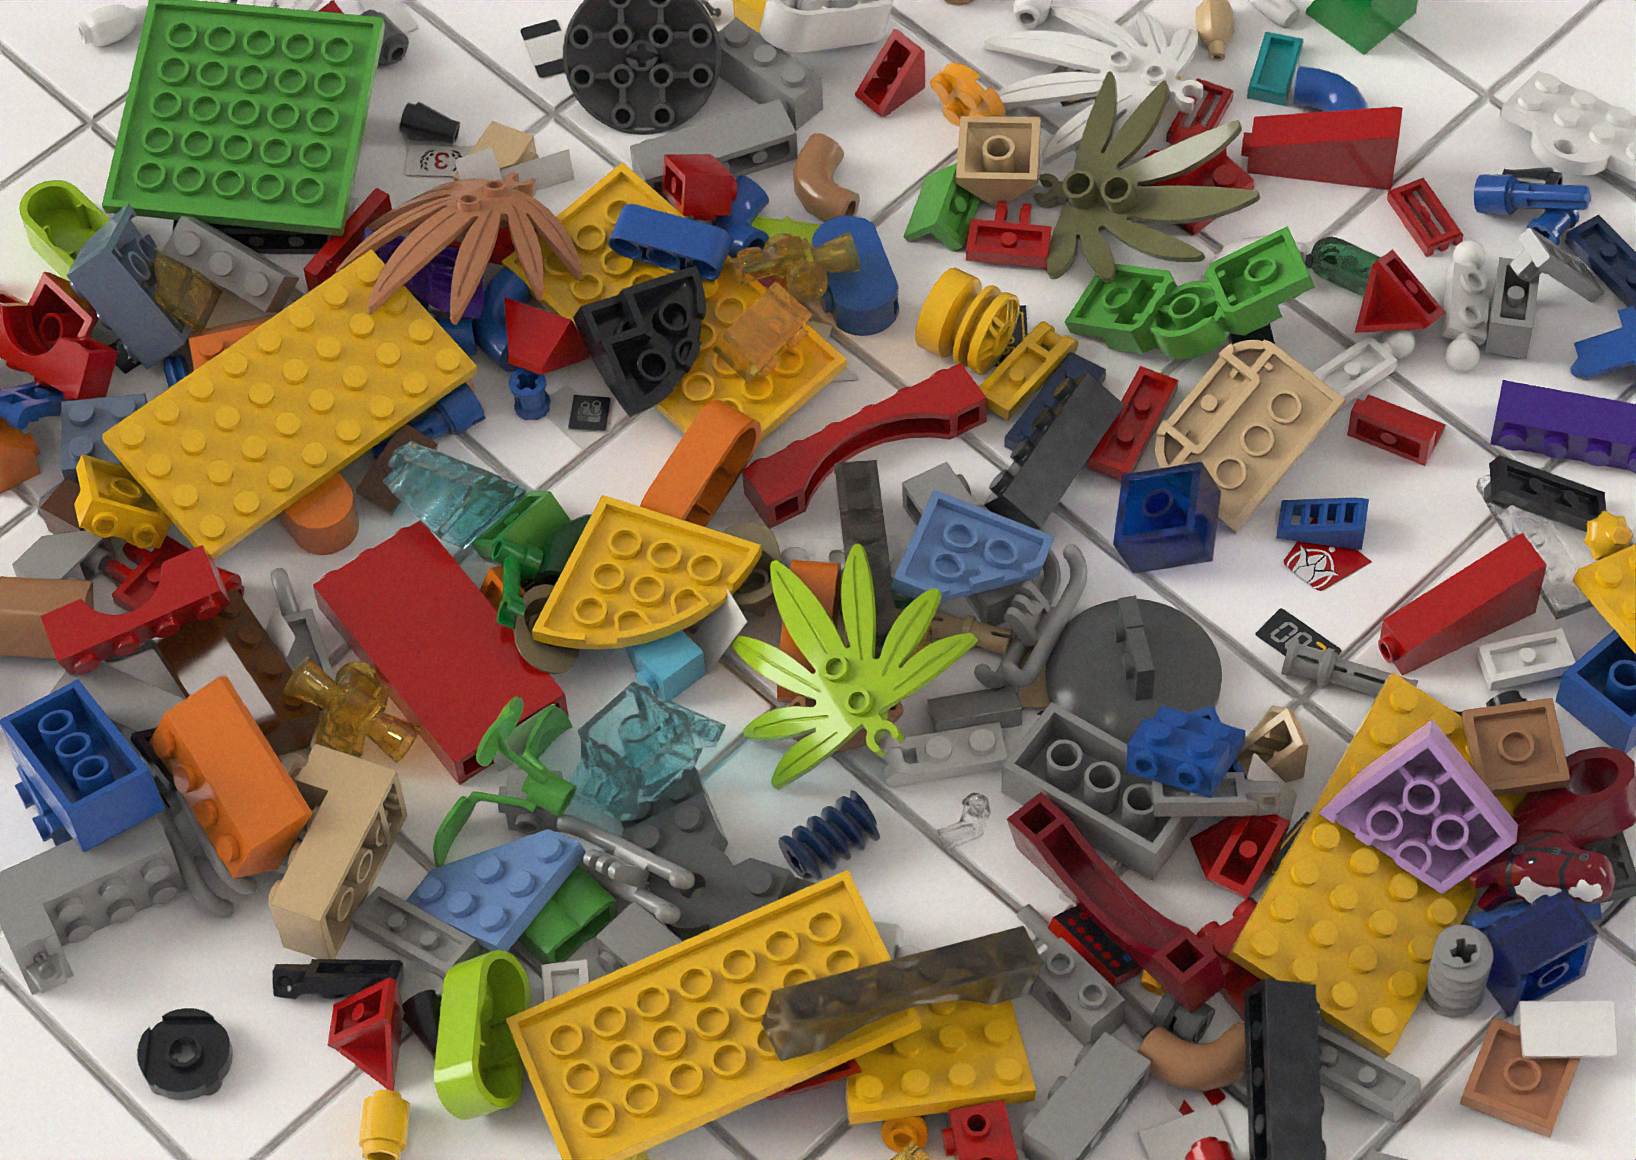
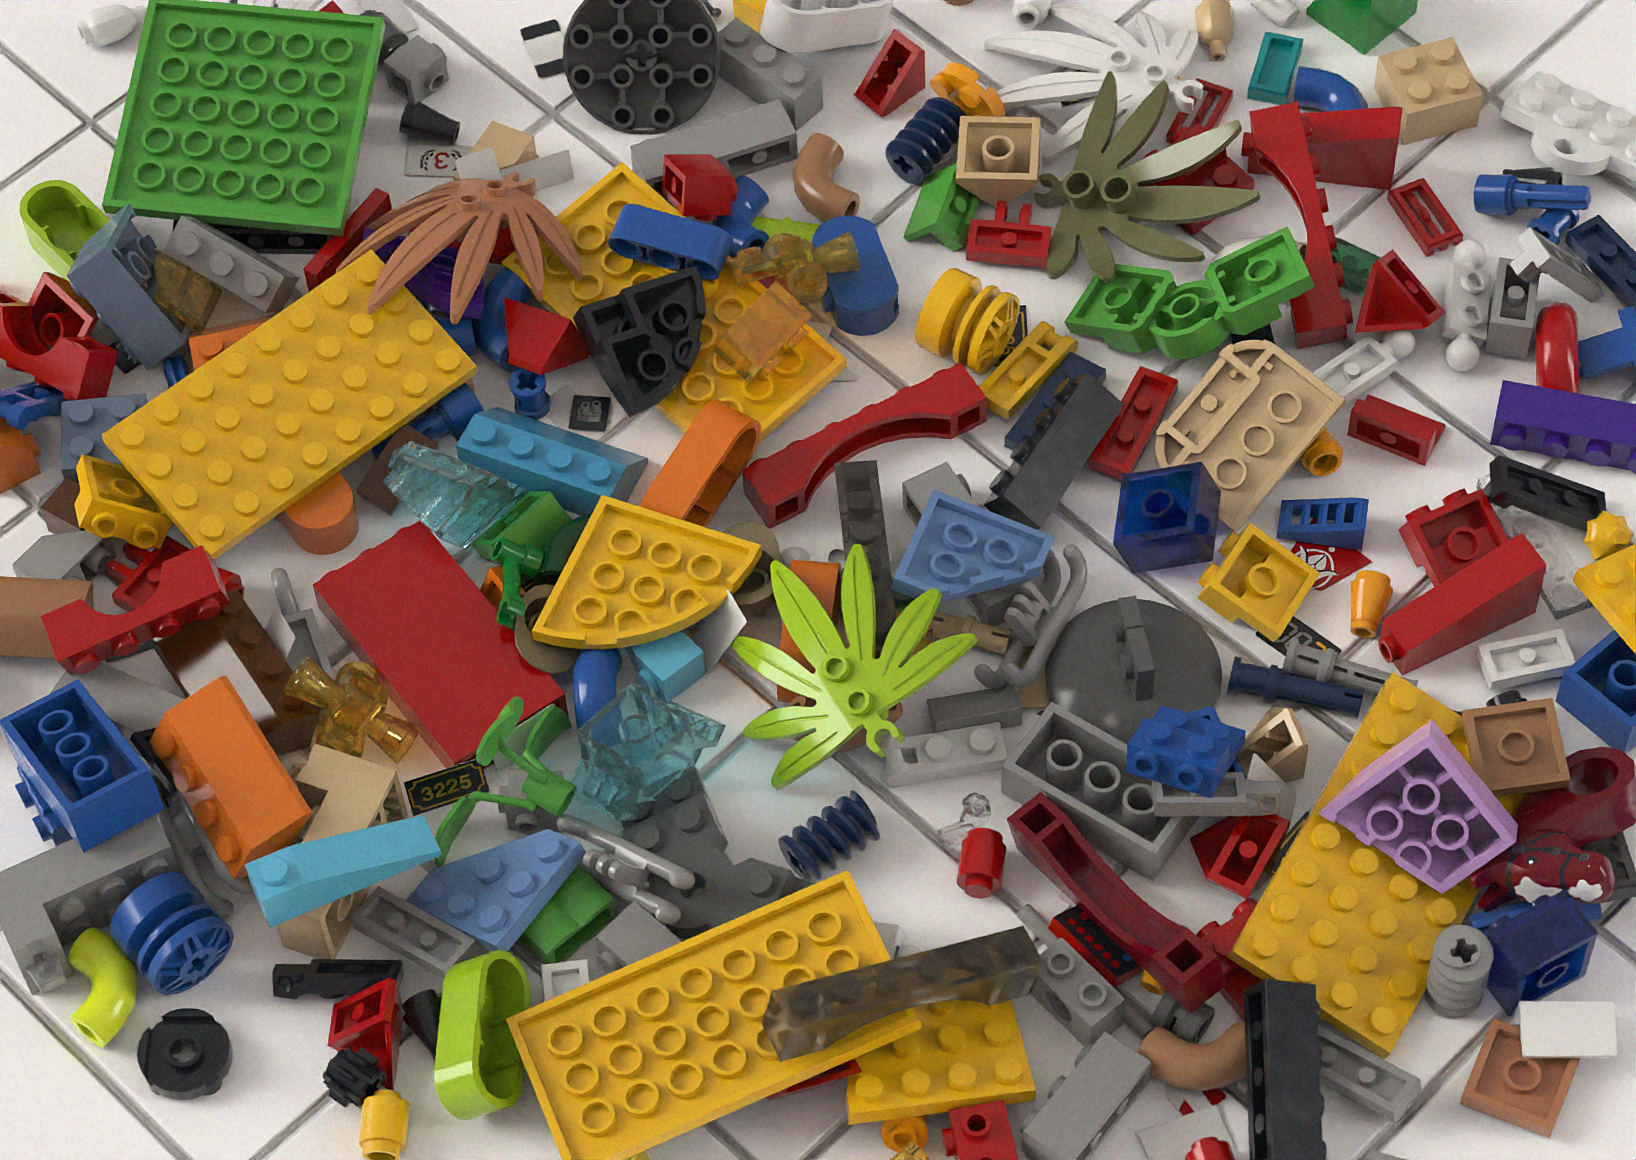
none -> neon yellow cylinder [68,927,138,1048]
none -> blue wheel [109,872,234,996]
none -> medium azure slope [245,815,442,928]
none -> black gear [322,1047,385,1108]
none -> light grey brick [383,34,449,104]
none -> black sticker [403,759,489,816]
none -> dark azure slope [456,407,649,516]
none -> blue cylinder [573,648,623,747]
none -> dark blue piece [885,97,966,184]
none -> red brick [956,827,1007,899]
none -> yellow plate [1197,523,1320,642]
none -> dark blue pin [1226,656,1364,718]
none -> red arch [1249,102,1353,349]
none -> light orange cone [1301,427,1343,476]
none -> light orange cone [1350,570,1393,638]
none -> tan brick [1374,37,1483,145]
none -> red plate [1398,488,1508,587]
none -> red cylinder [1535,301,1579,393]

